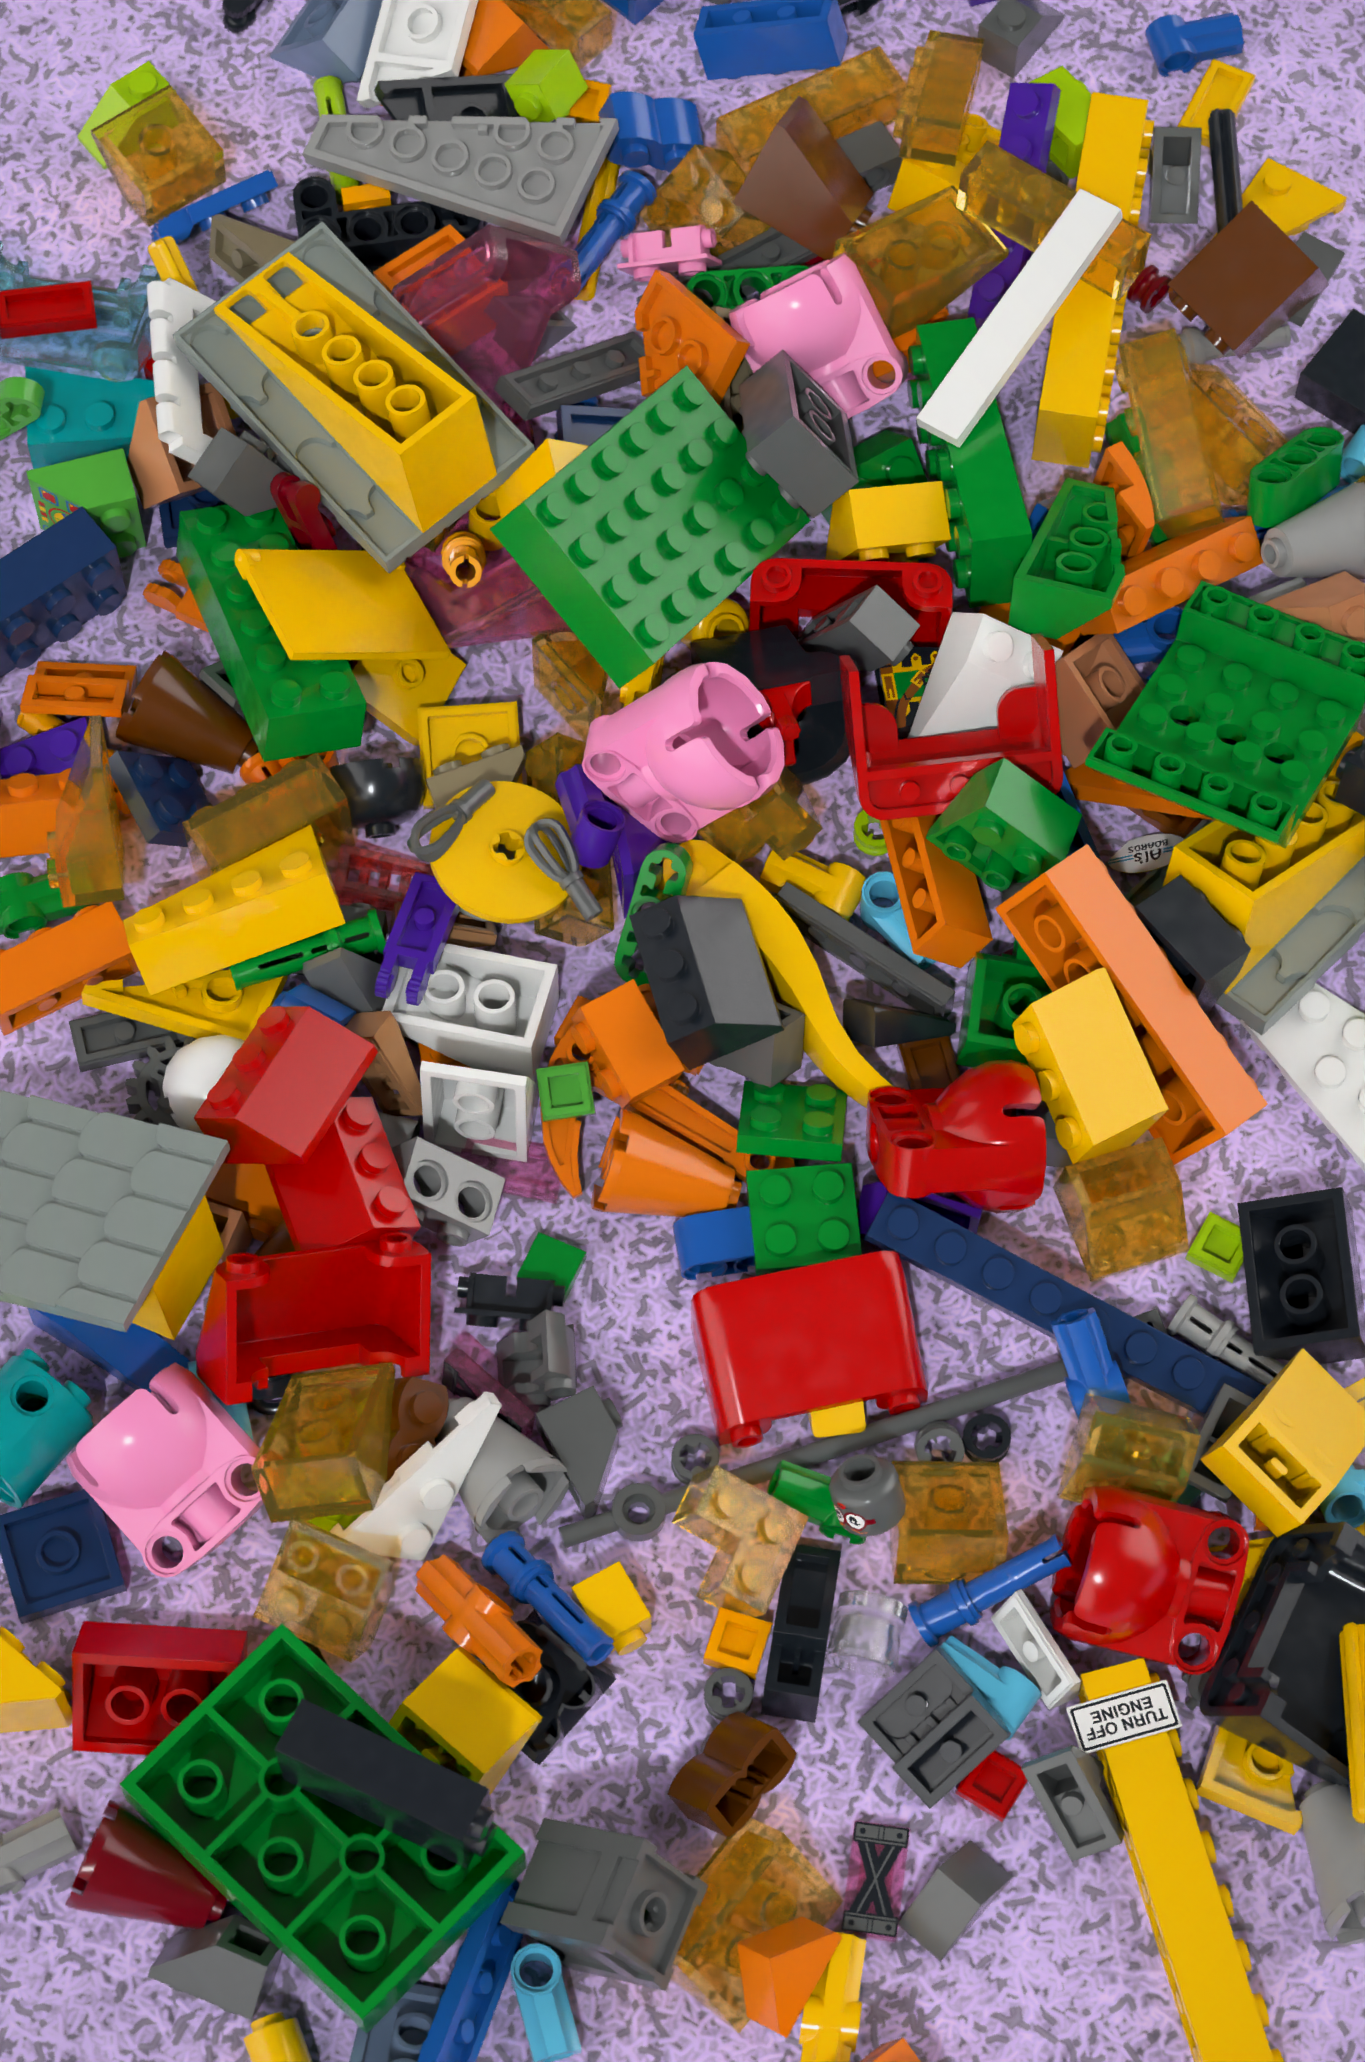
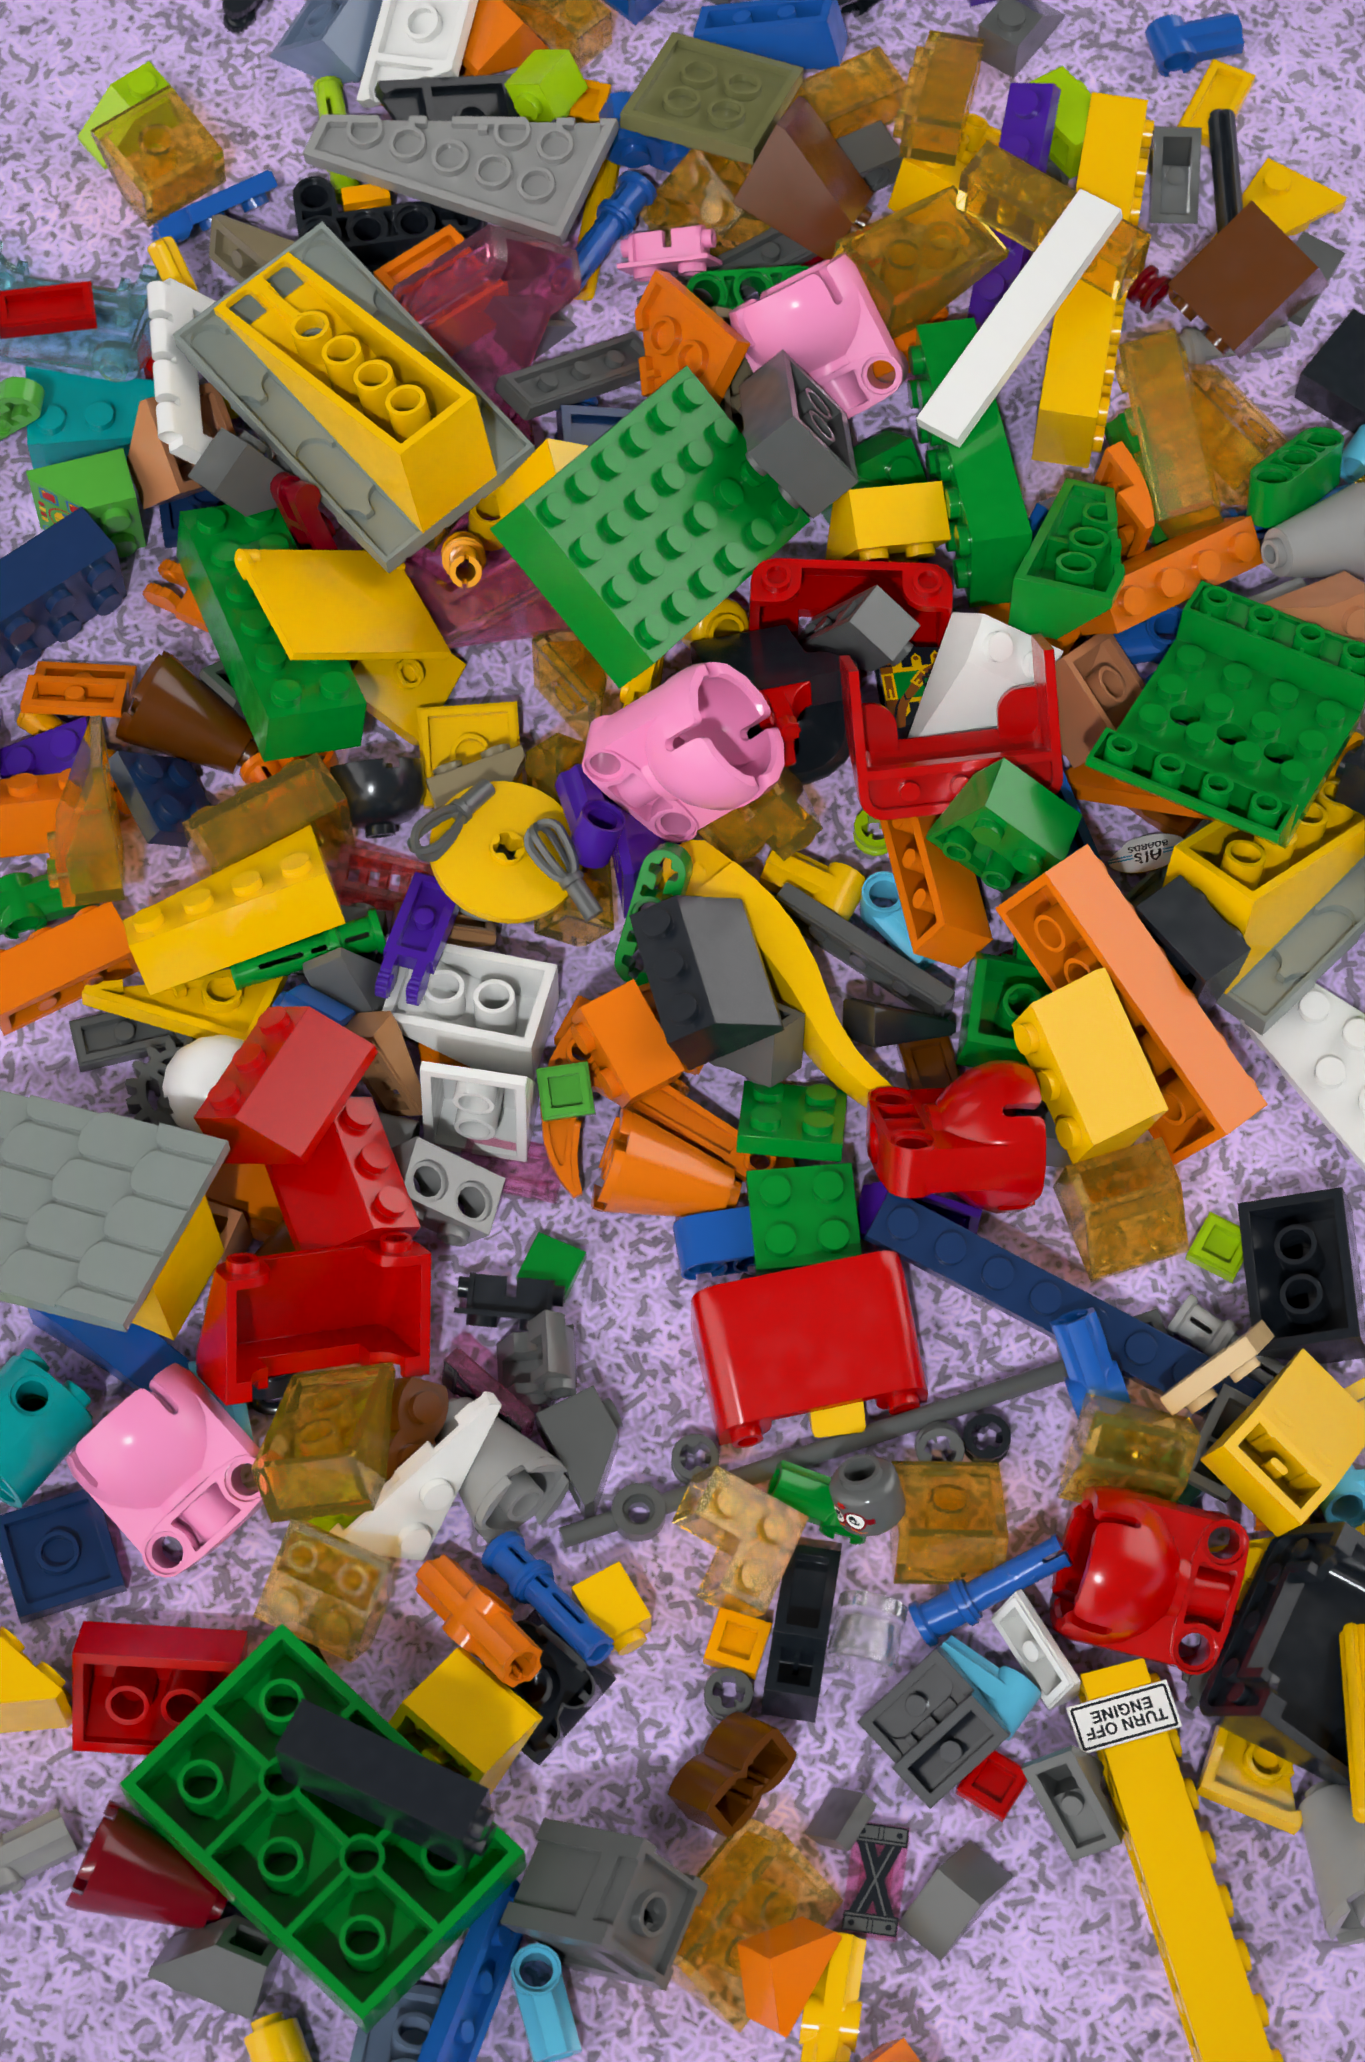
none -> olive plate [620,32,804,165]
none -> flat silver tile [805,1787,877,1851]
none -> tan wing [1159,1319,1275,1416]

